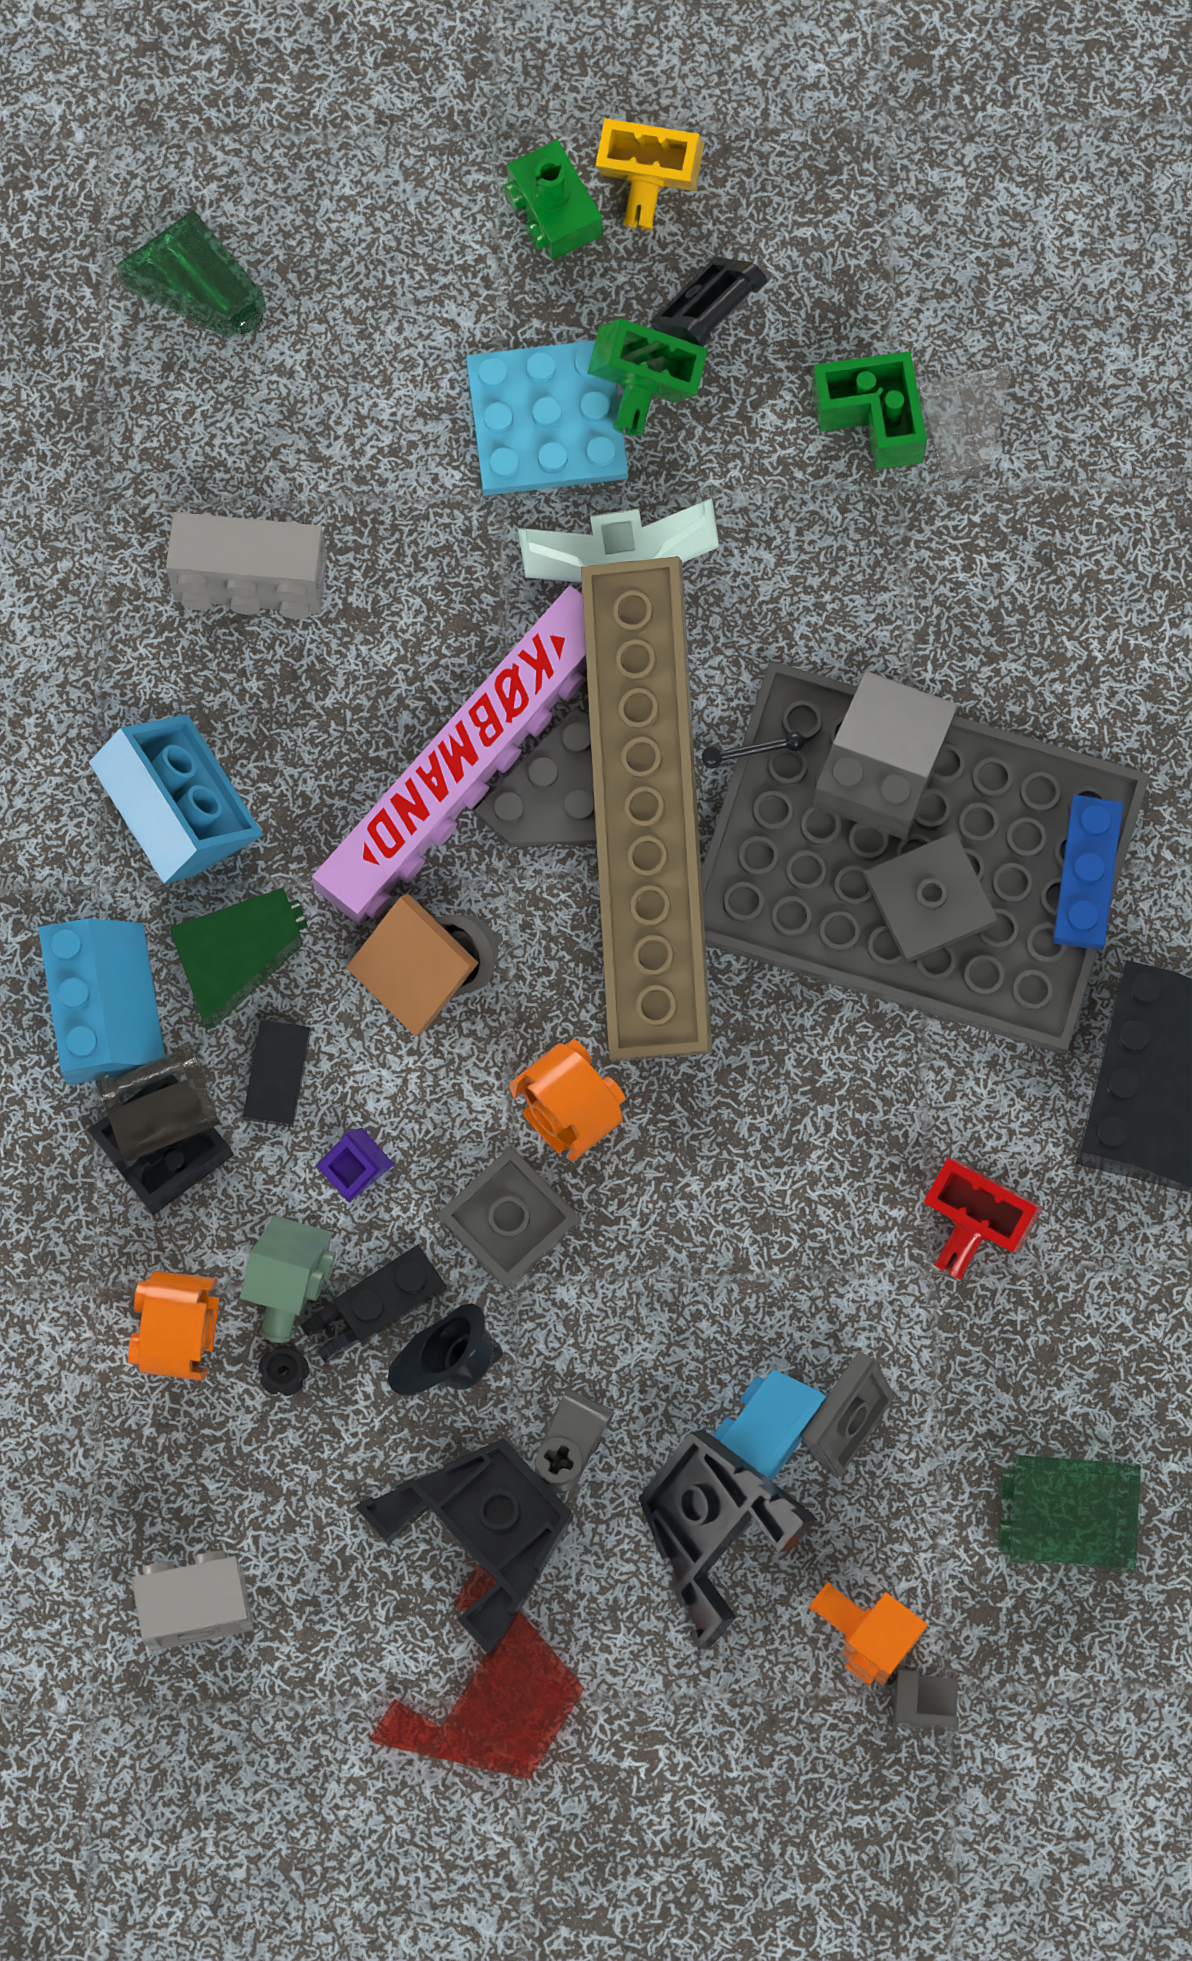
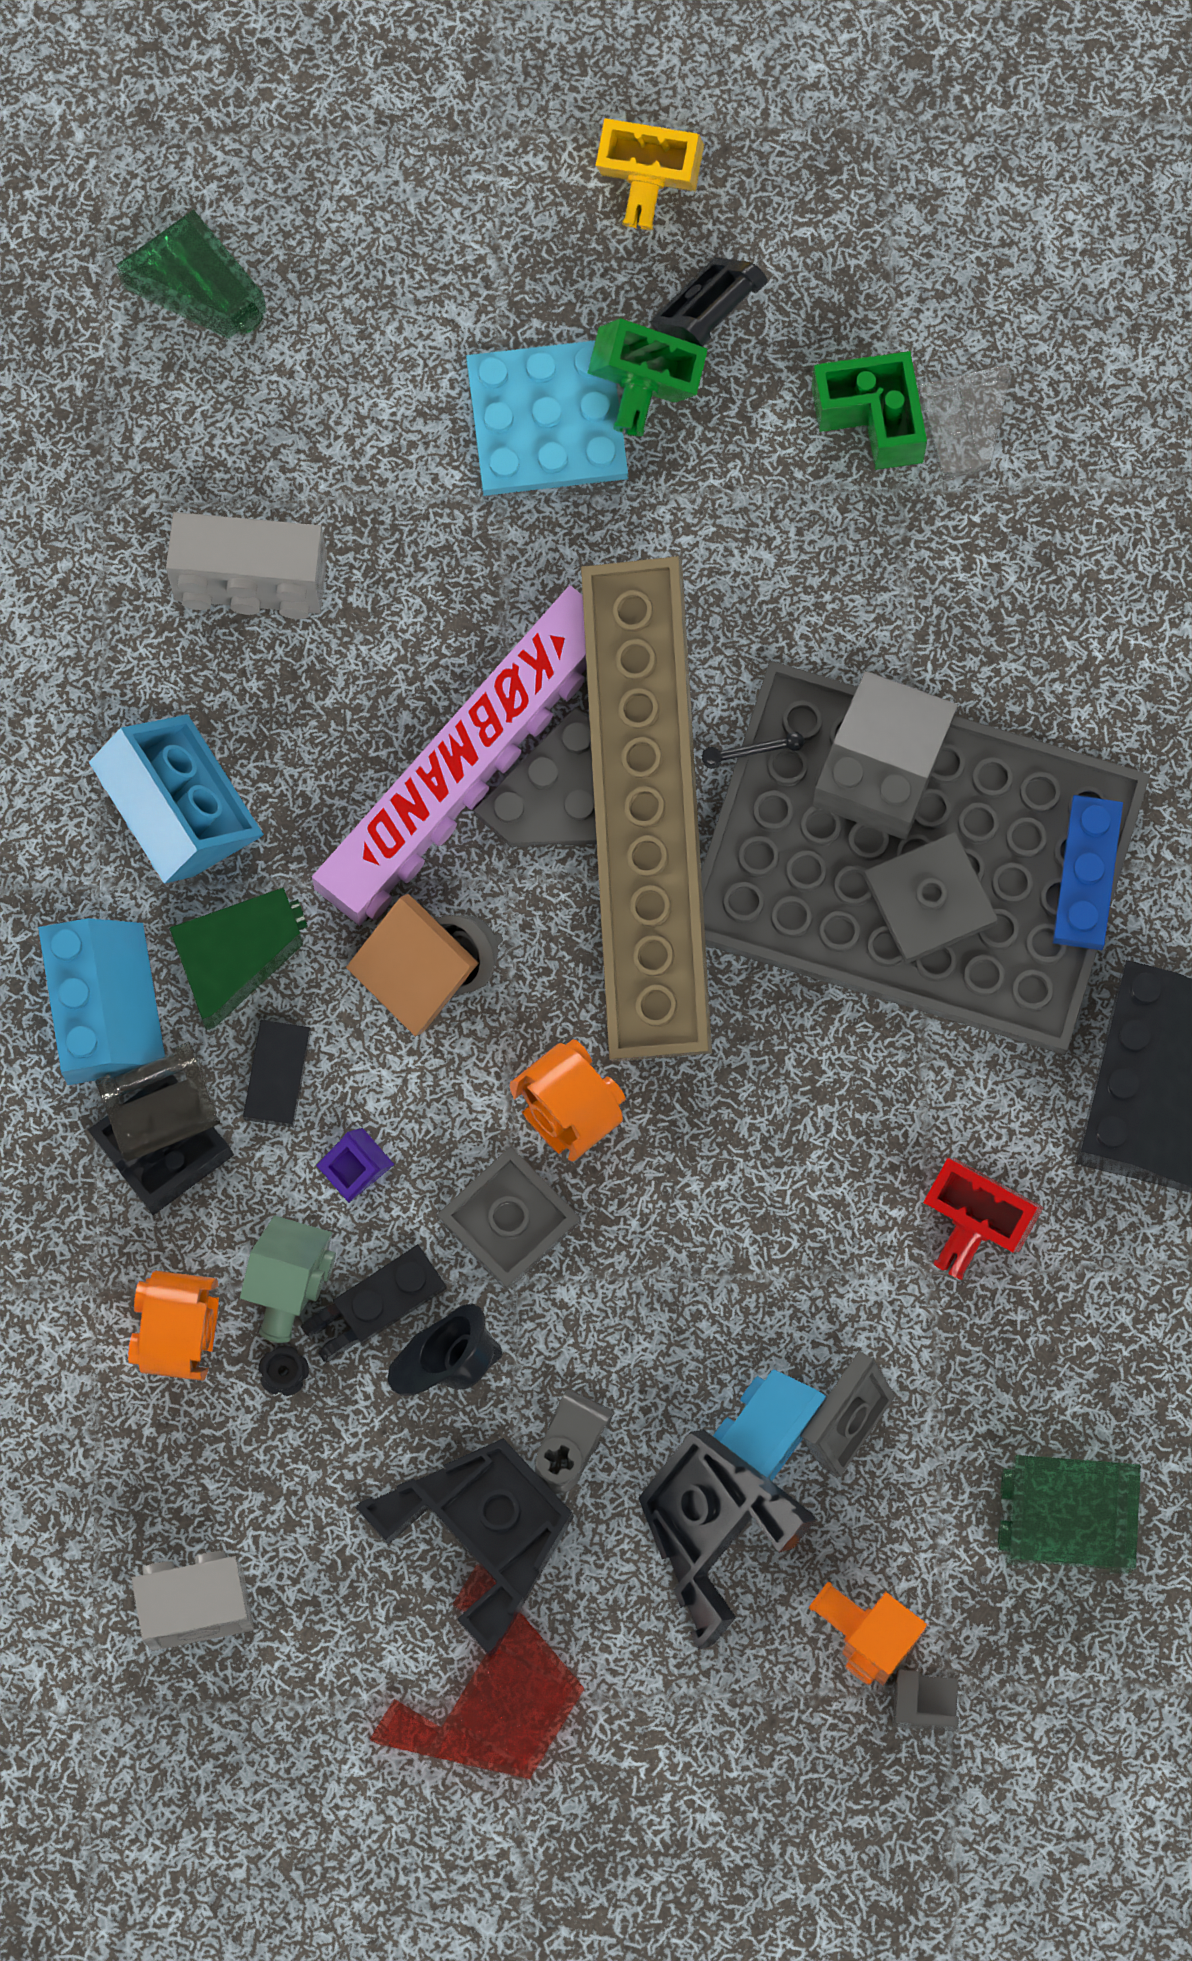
green brick [503,139,603,261] -> none
light aqua plate [518,498,719,583] -> none

